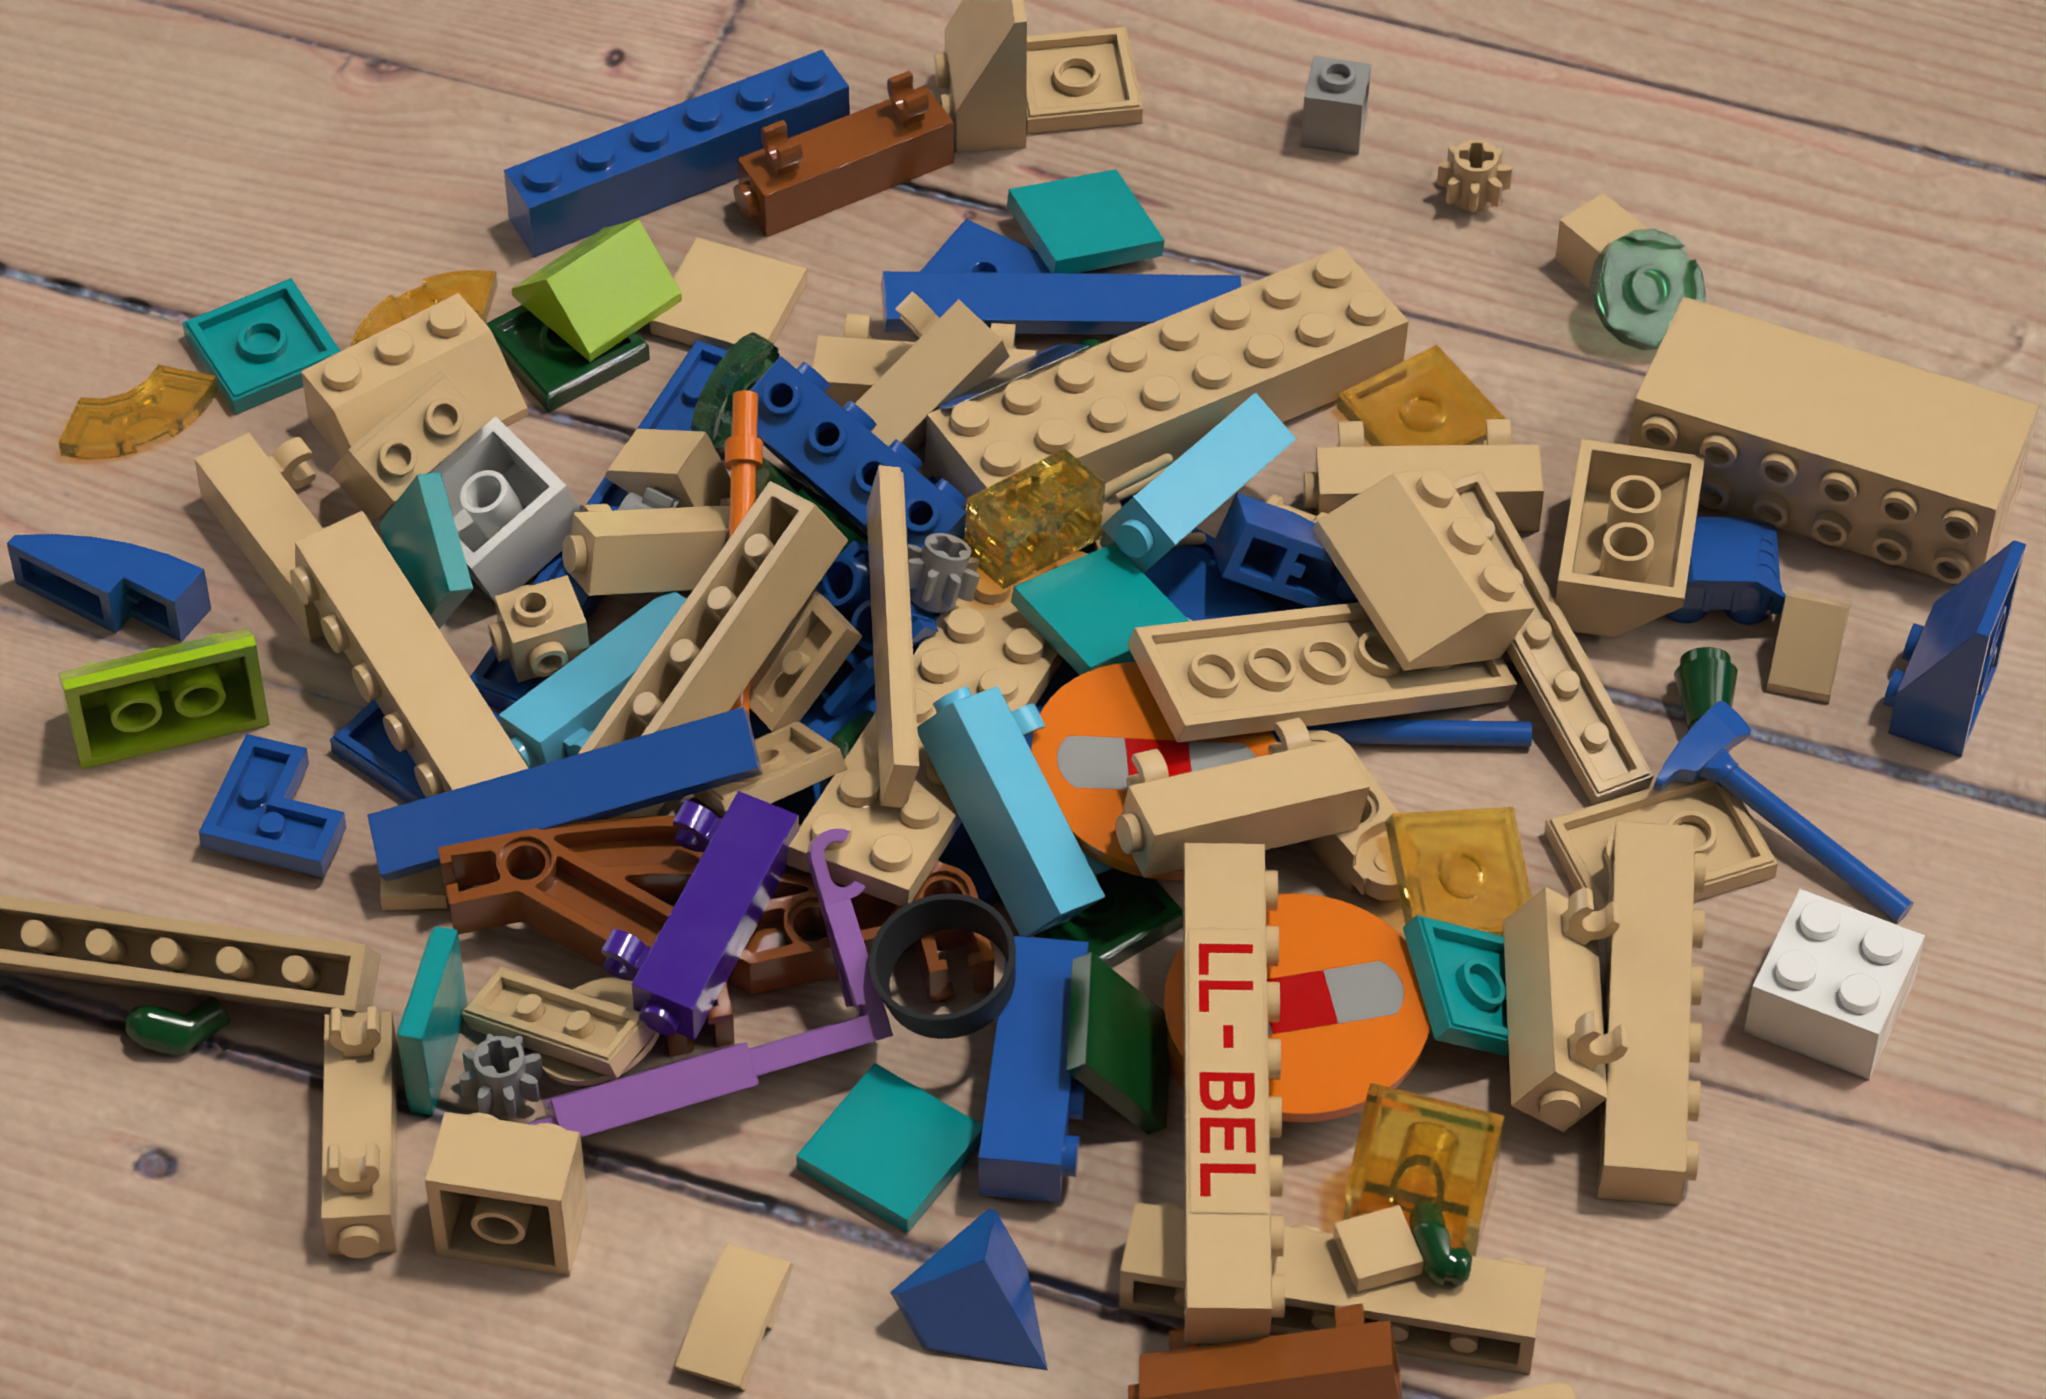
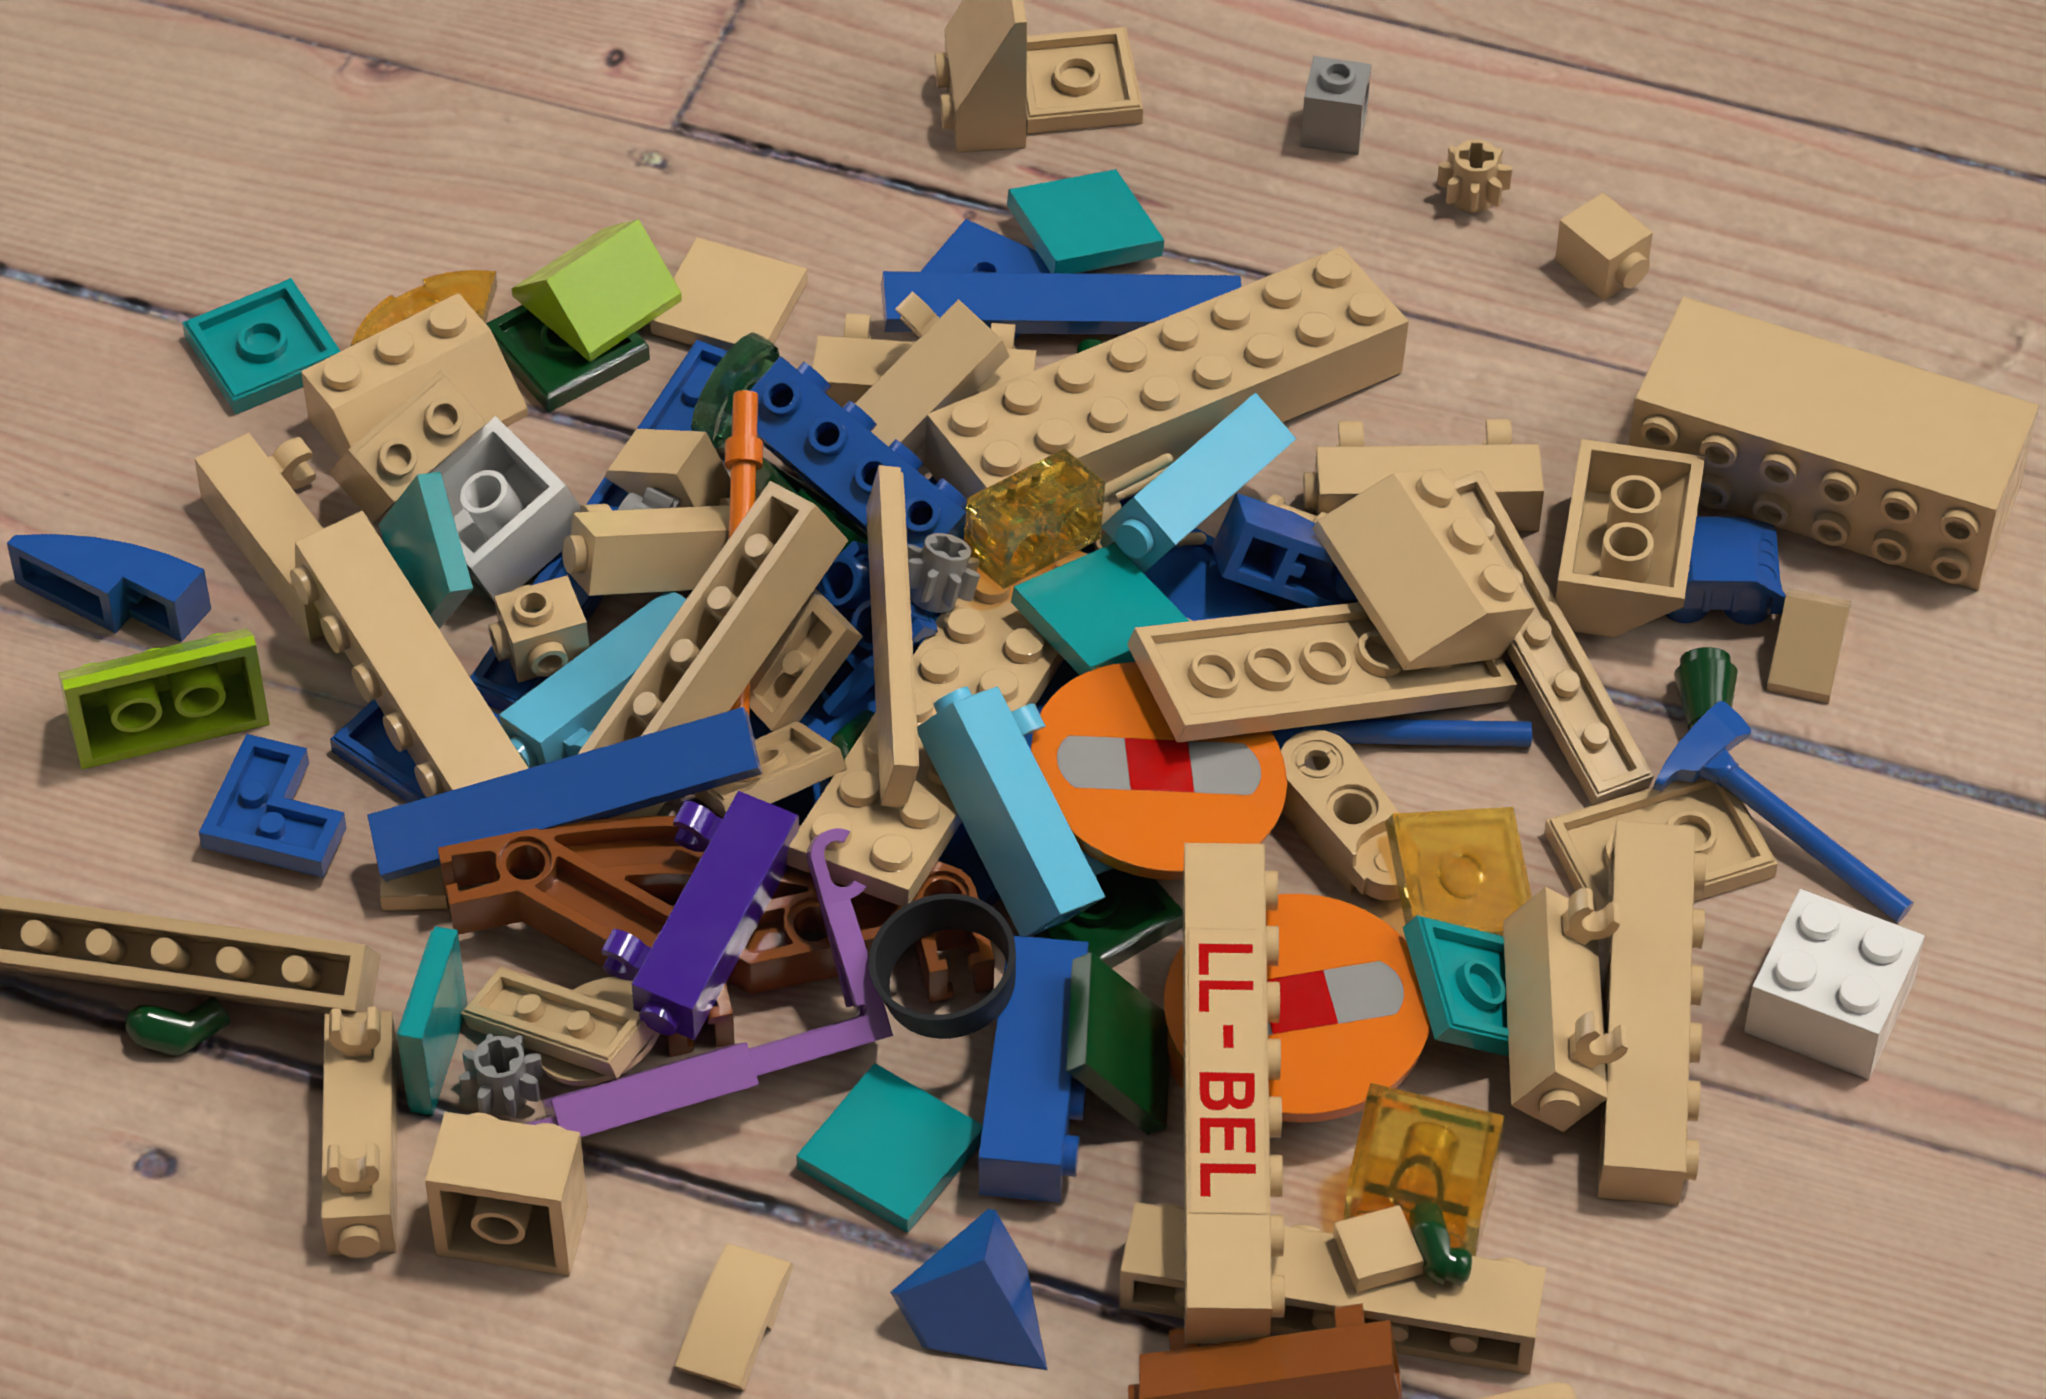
clear yellow tile [58,365,218,459] -> none
blue brick [504,50,850,257] -> none
dark orange brick [733,71,954,237] -> none
black sticker [939,344,1089,409] -> none
tan brick [1116,718,1370,878] -> none
clear yellow tile [1337,345,1506,446] -> none
clear green tile [1590,229,1706,350] -> none
blue slope [1883,540,2026,757] -> none

